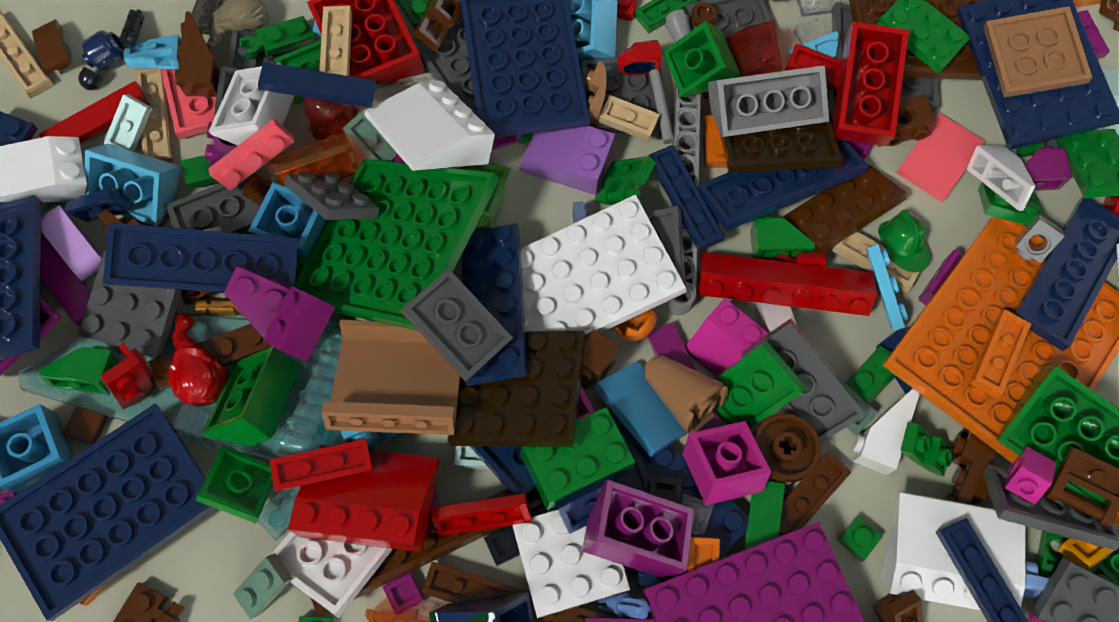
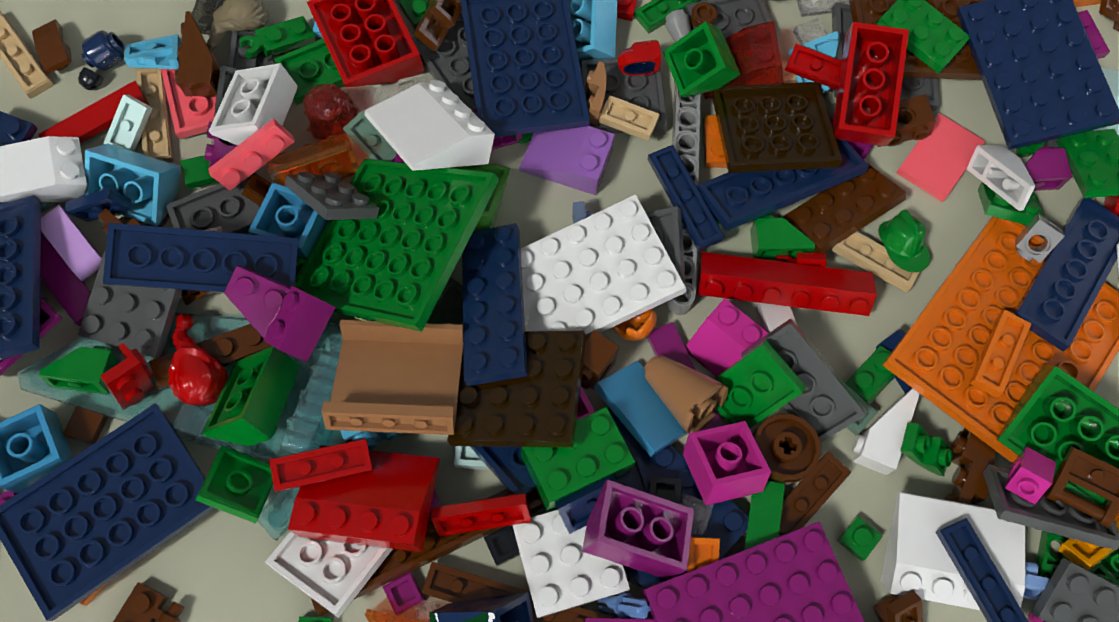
black axle [119,9,144,48] -> none
pearl gold axle [195,299,244,316] -> none
sand green plate [233,553,293,619] -> none
dark blue tile [258,62,376,108] -> none
tan plate [320,6,352,76] -> none
dark grey plate [401,268,513,382] -> none
green plate [595,156,656,205] -> none
light grey bar [649,69,674,144] -> none
light grey slope [708,65,830,137] -> none
medium azure plate [865,244,908,331] -> none
magenta slope [918,249,962,305] -> none
medium nougat plate [983,6,1093,98] -> none

